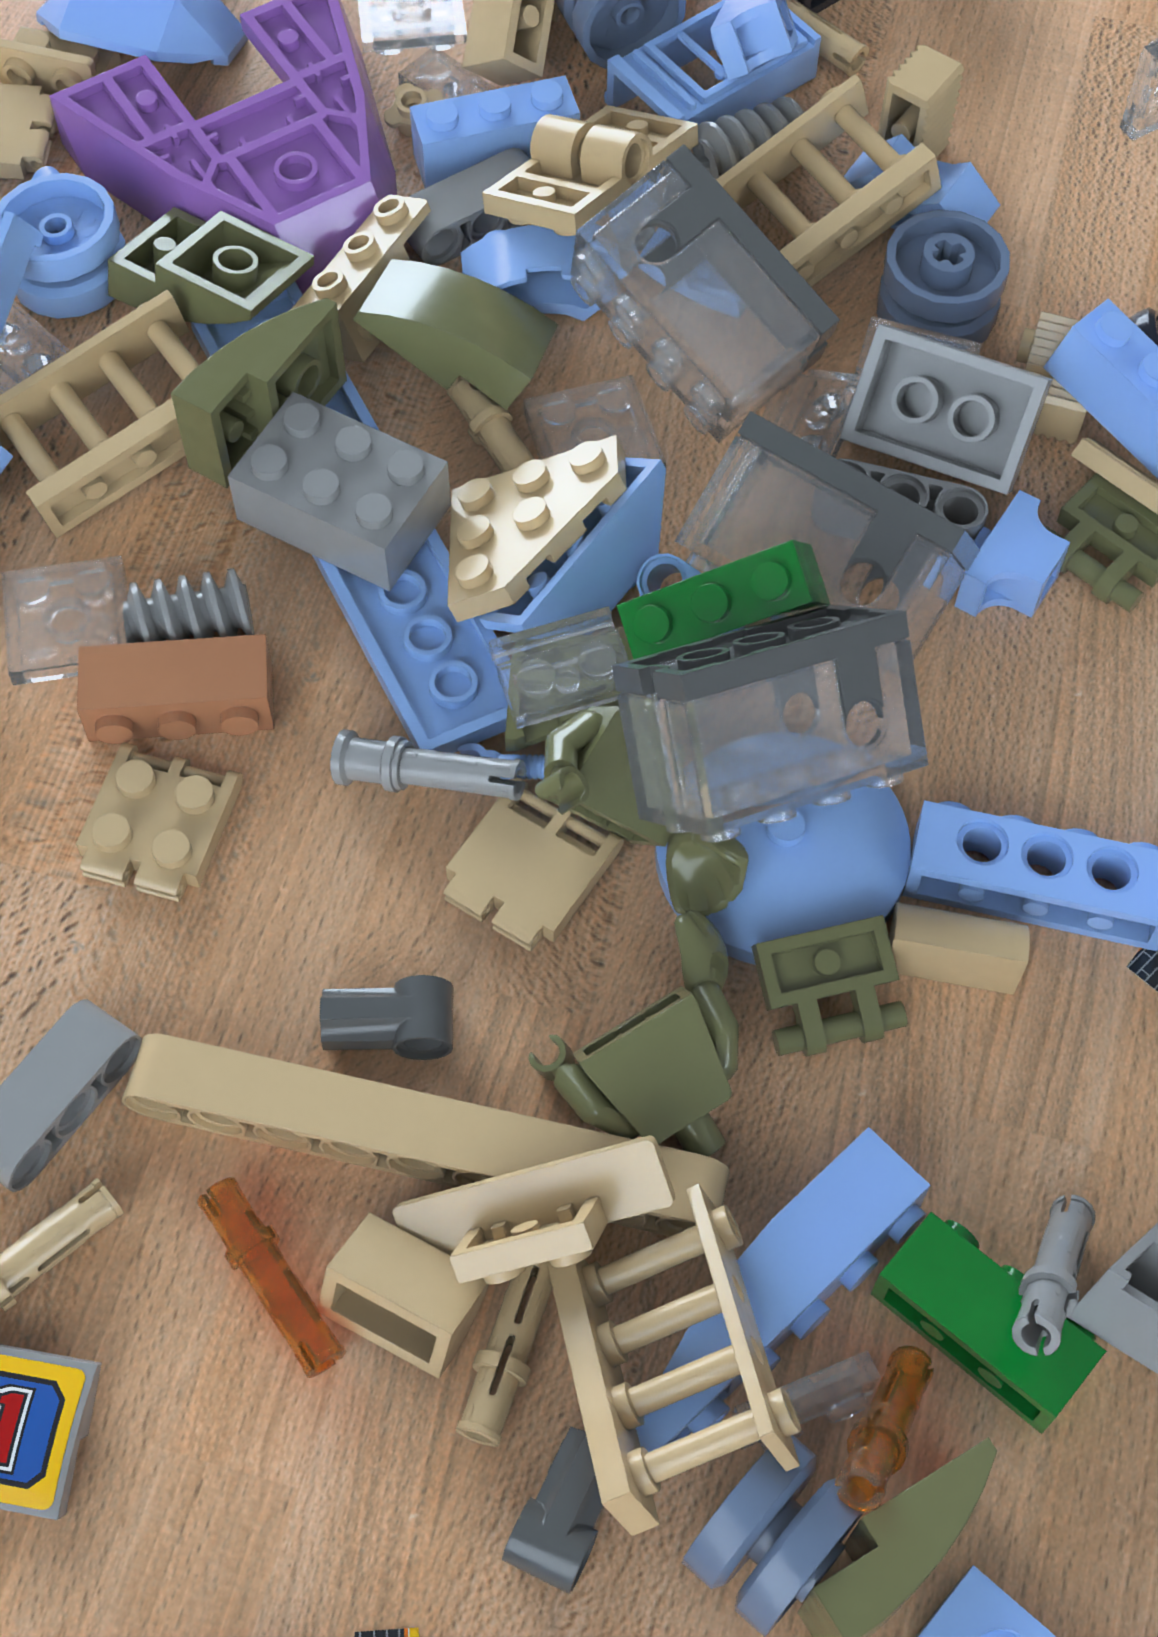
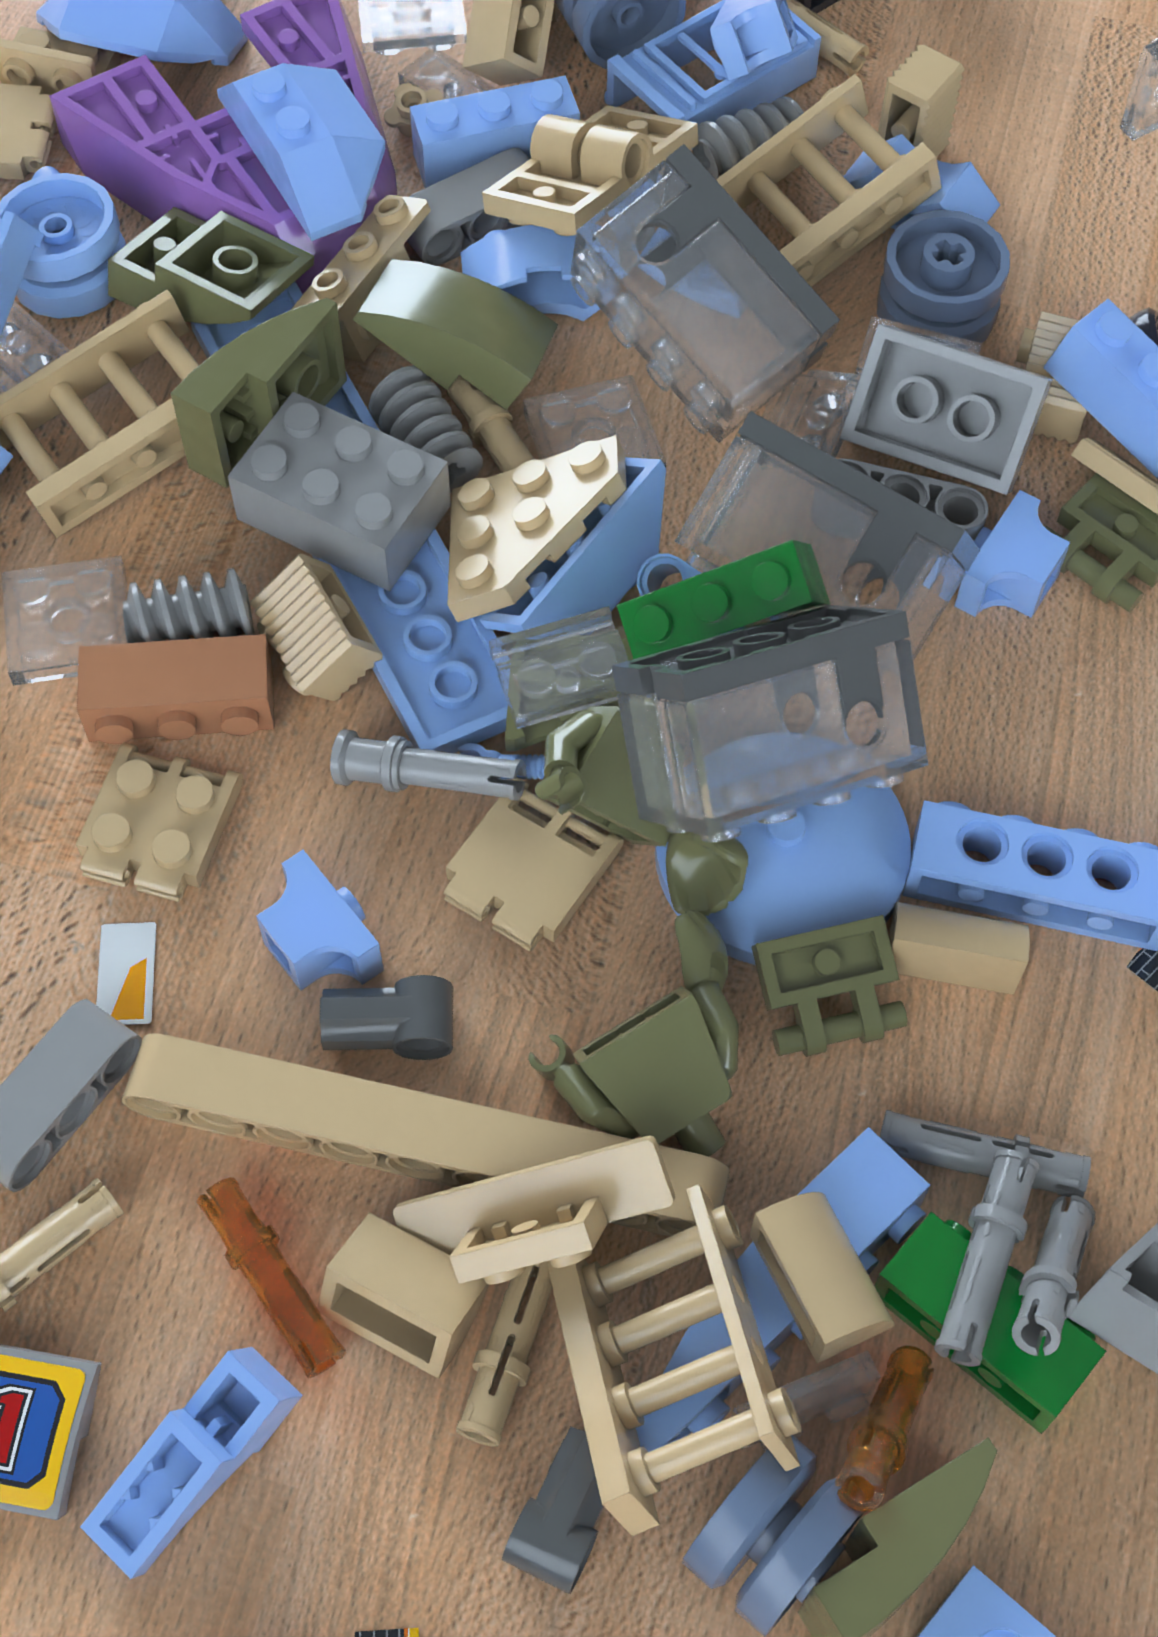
none -> light blue slope [80,1347,303,1579]
none -> white sticker [96,922,156,1025]
none -> light blue wedge [217,63,386,241]
none -> tan brick [250,553,383,701]
none -> light blue brick [256,850,384,991]
none -> light grey piece [368,366,483,493]
none -> tan brick [750,1192,895,1364]
none -> light grey pin [880,1110,1091,1198]
none -> light grey pin [934,1149,1040,1367]

